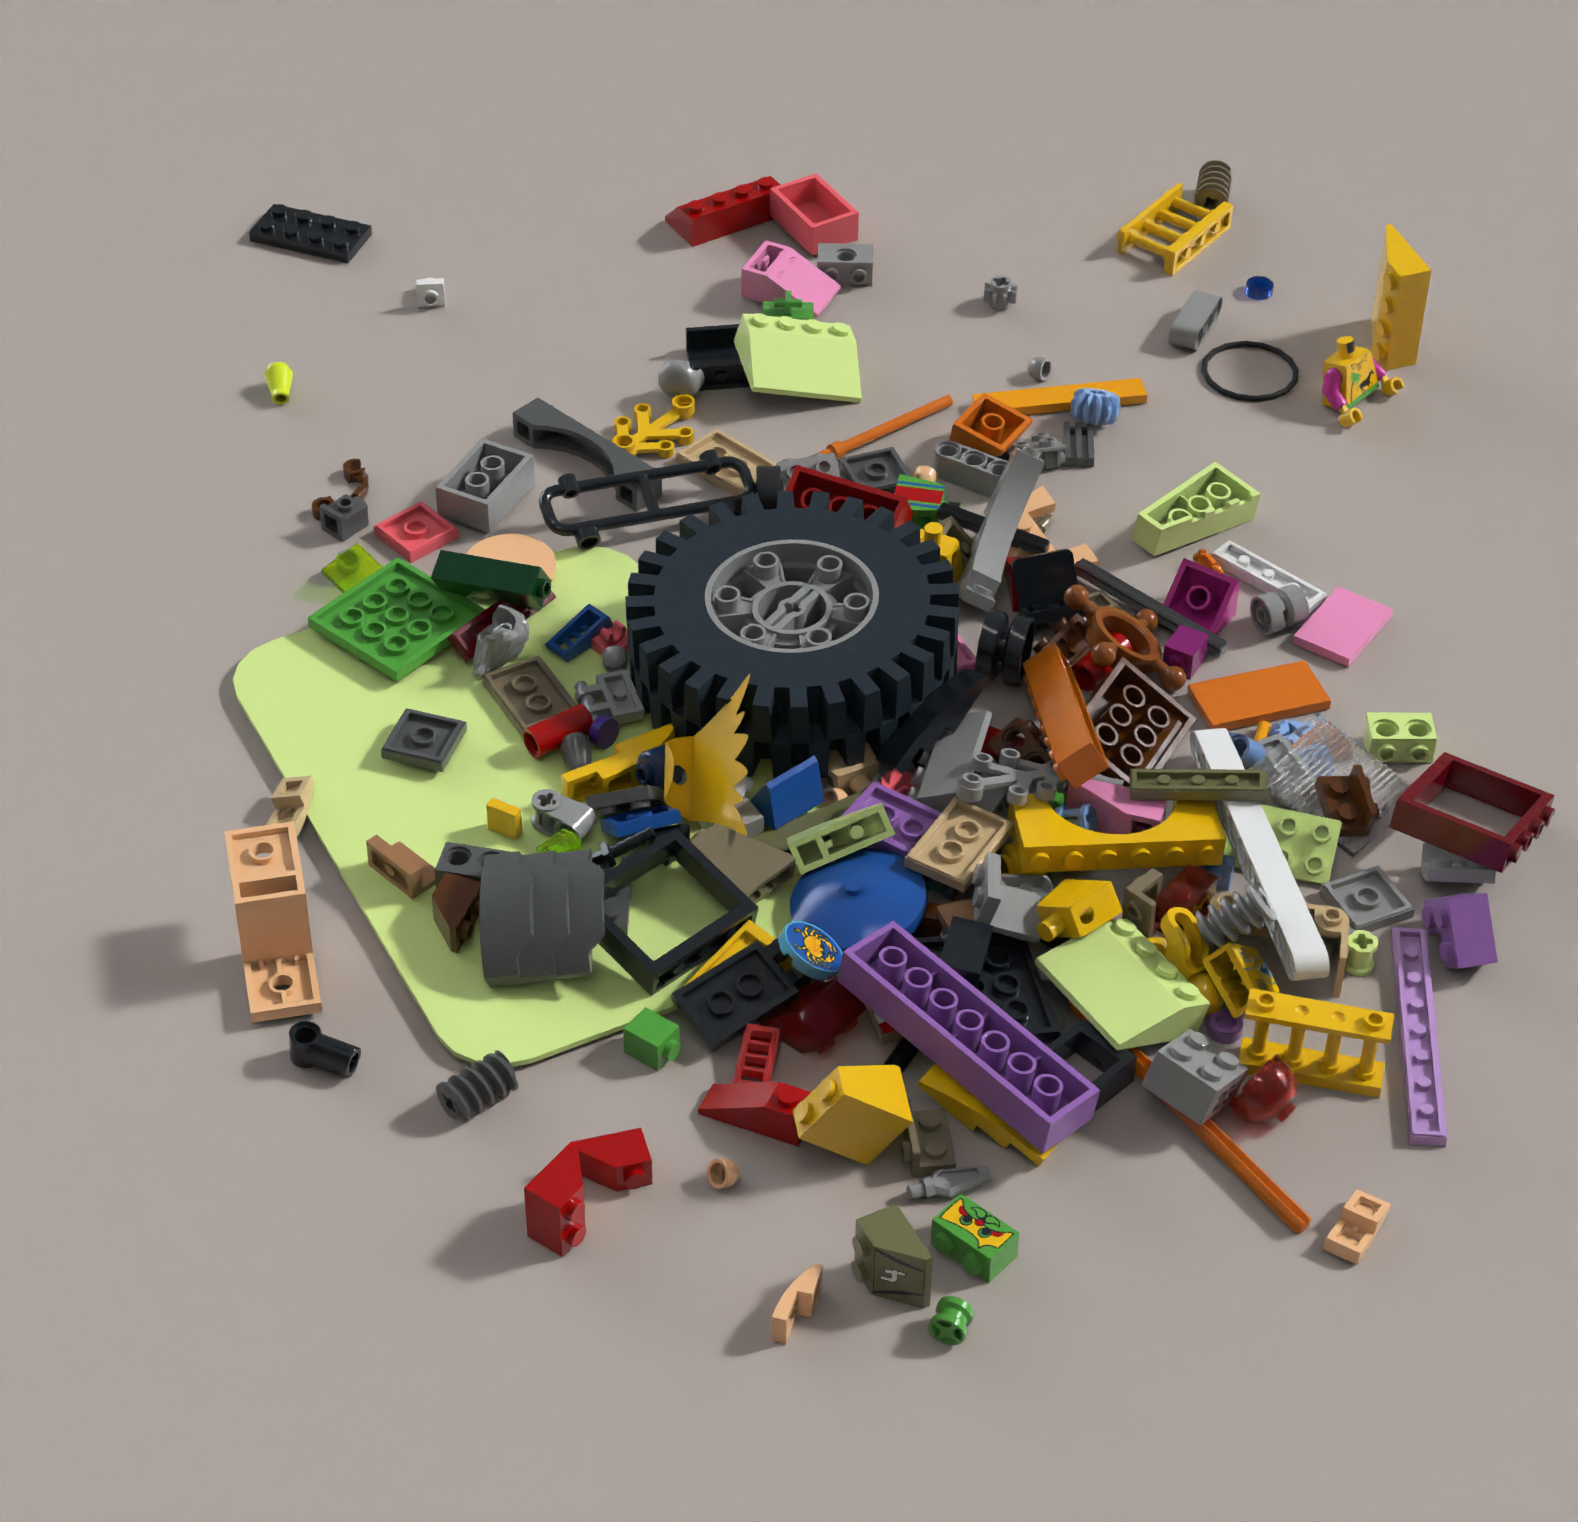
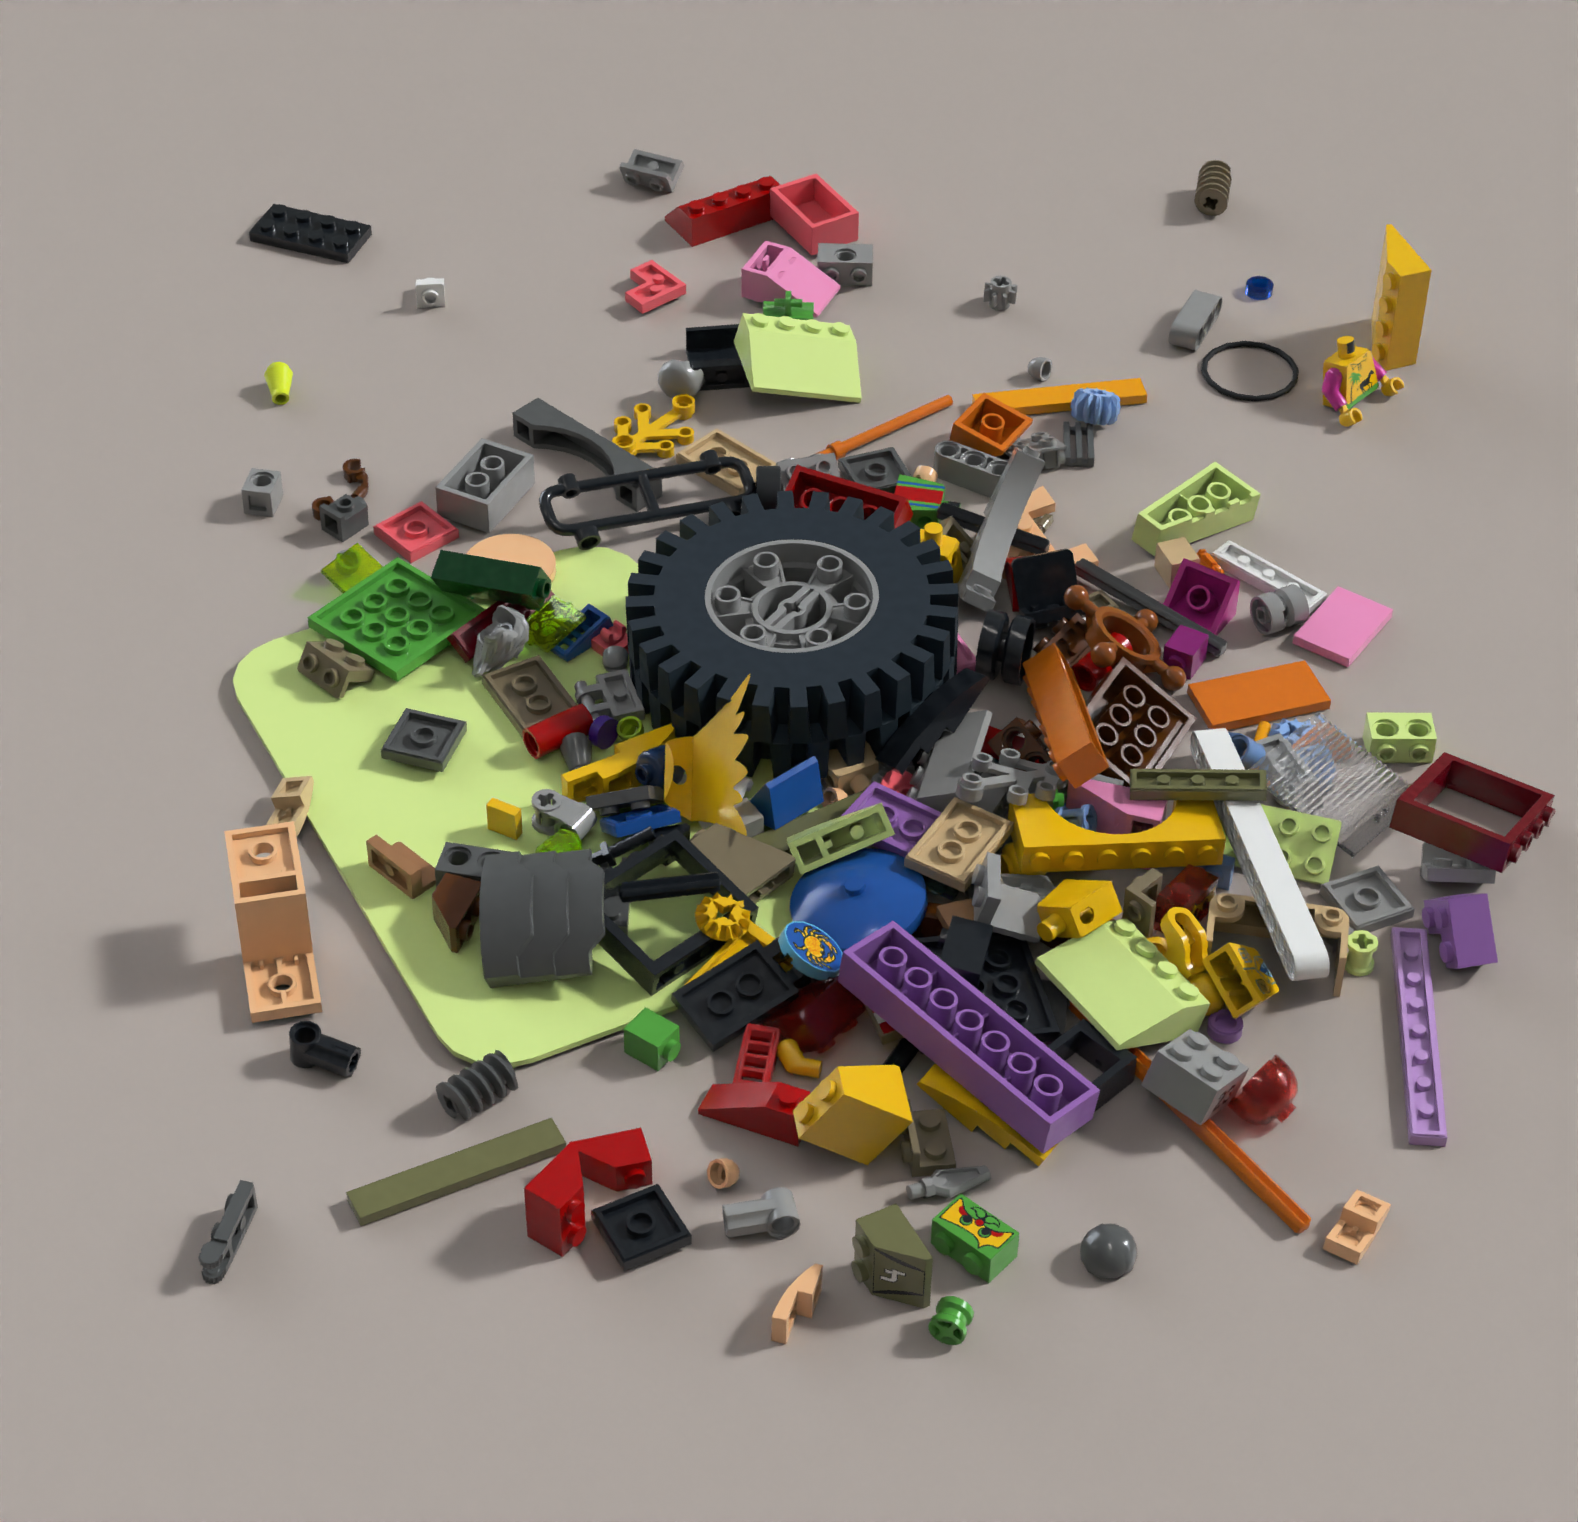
yellow fence [1117,183,1233,276] -> none
light grey piece [1195,884,1276,952] -> none
yellow fence [1239,988,1394,1098] -> none
reddish brown bracket [1314,765,1379,837] -> none
none -> dark grey hinge [199,1180,258,1284]
none -> light grey brick [241,468,283,517]
none -> dark tan bracket [297,638,375,698]
none -> olive tile [346,1117,566,1226]
none -> clear neon green piece [526,595,587,653]
none -> black plate [591,1184,692,1271]
none -> lime hinge [617,716,644,741]
none -> black axle [618,872,721,903]
none -> light grey bracket [619,149,684,192]
none -> coral plate [625,260,686,314]
none -> yellow gear [695,892,750,941]
none -> light grey piece [722,1187,801,1238]
none -> yellow arm [777,1039,822,1078]
none -> dark grey hair [1080,1223,1137,1279]
none -> tan brick [1154,537,1200,589]

